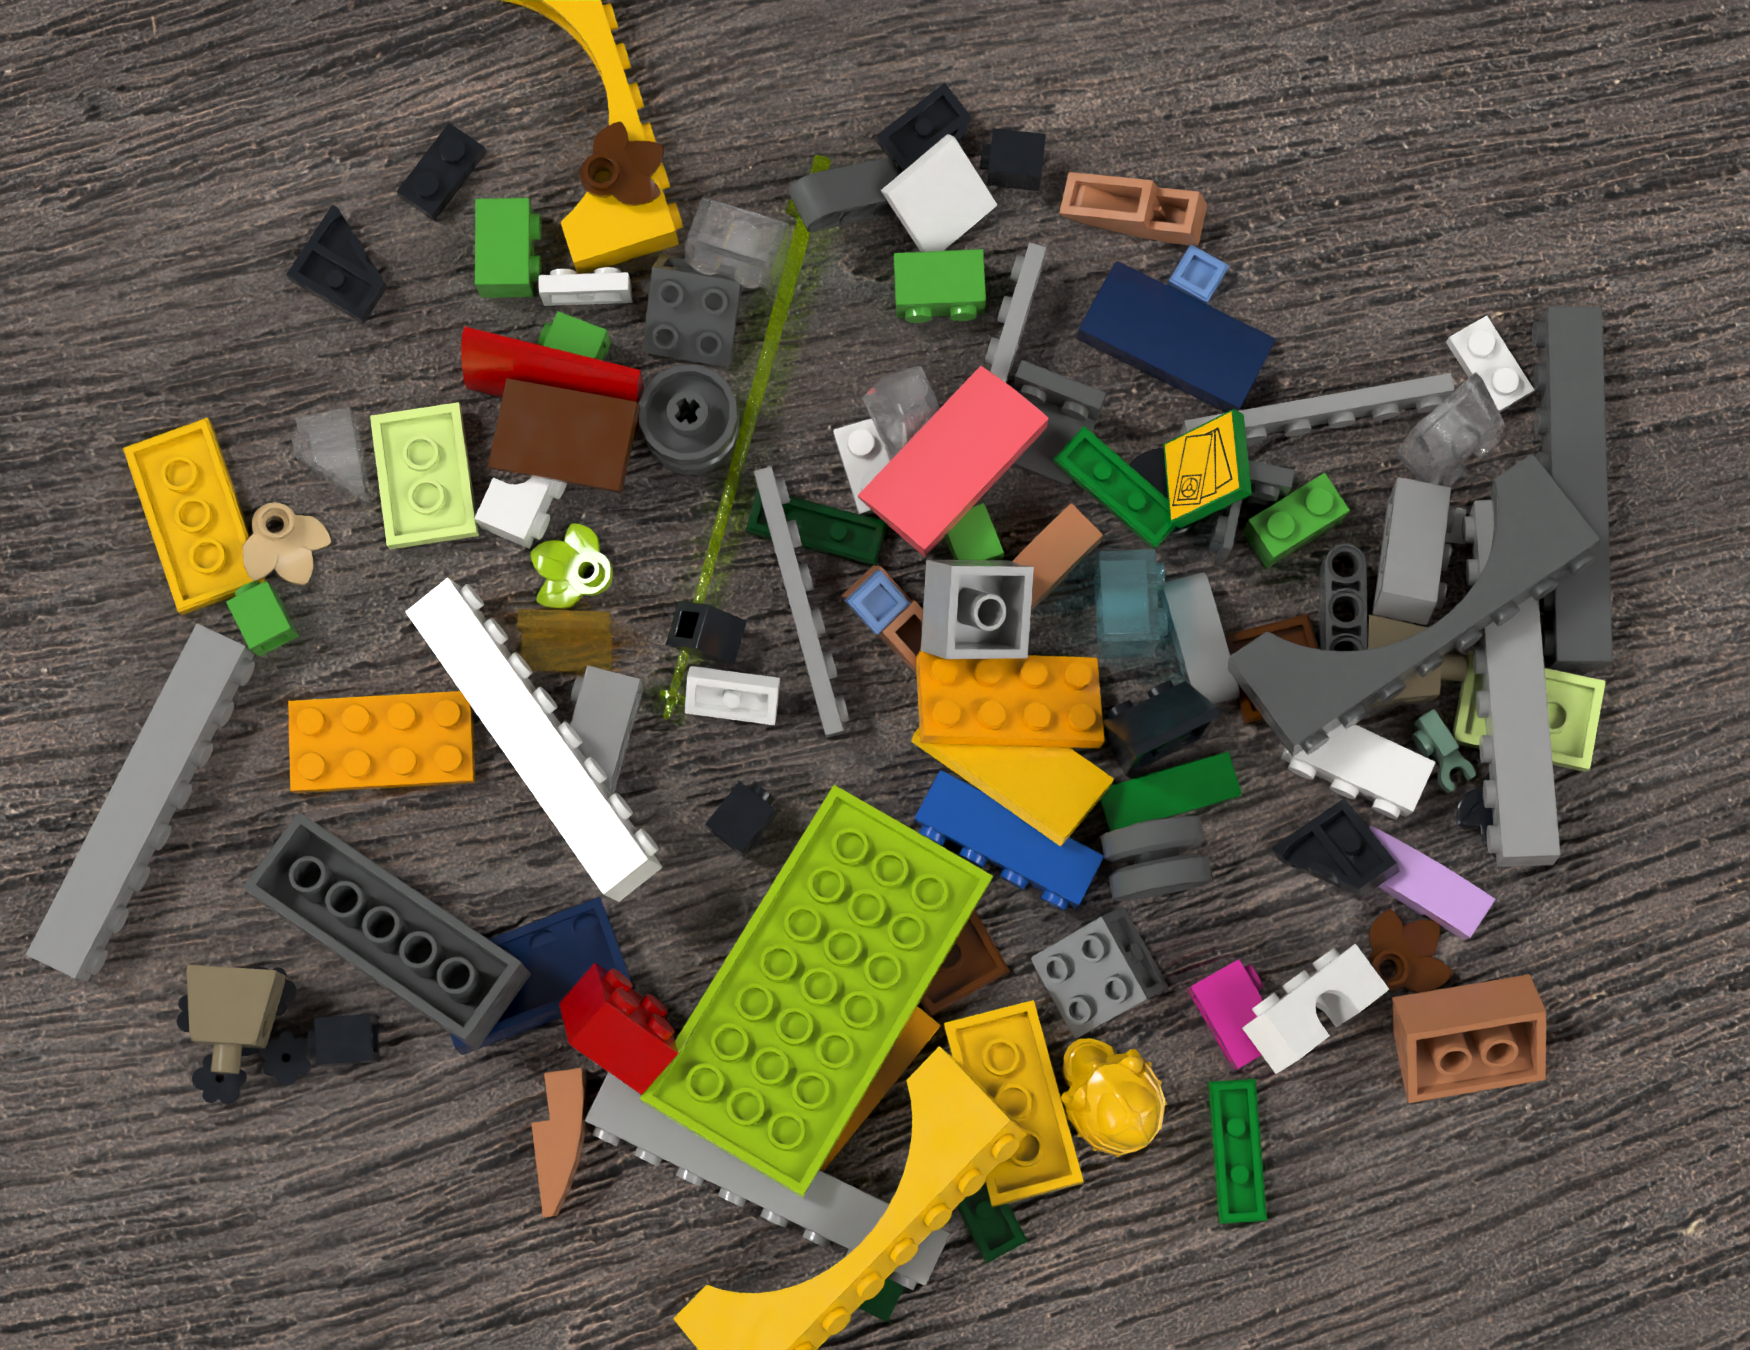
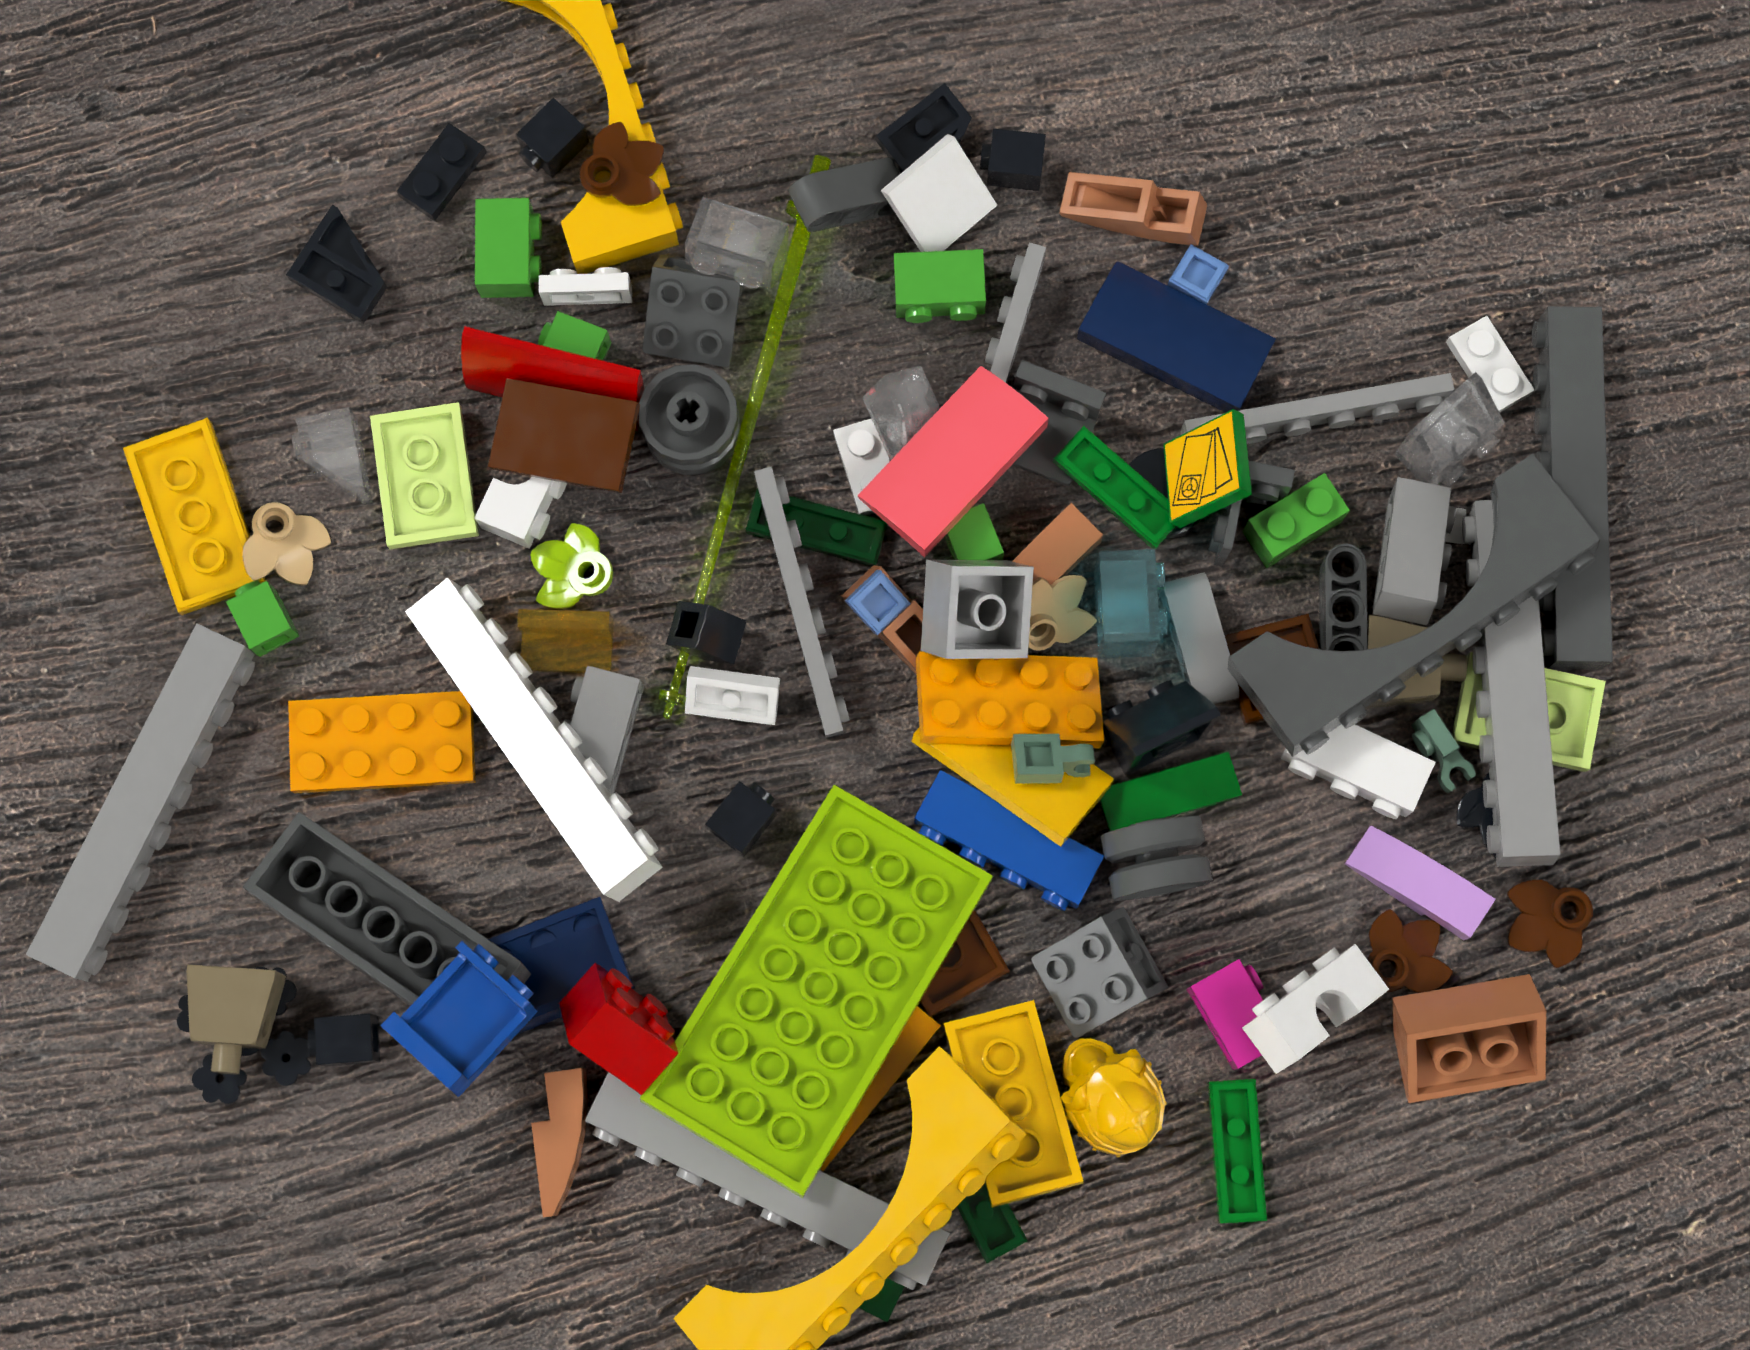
black wing [1272,798,1400,897] -> none
none -> blue panel [380,941,538,1097]
none -> black brick [516,97,589,178]
none -> sand green plate [1011,734,1095,784]
none -> tan plate [1028,575,1097,651]
none -> reddish brown plate [1507,880,1593,968]

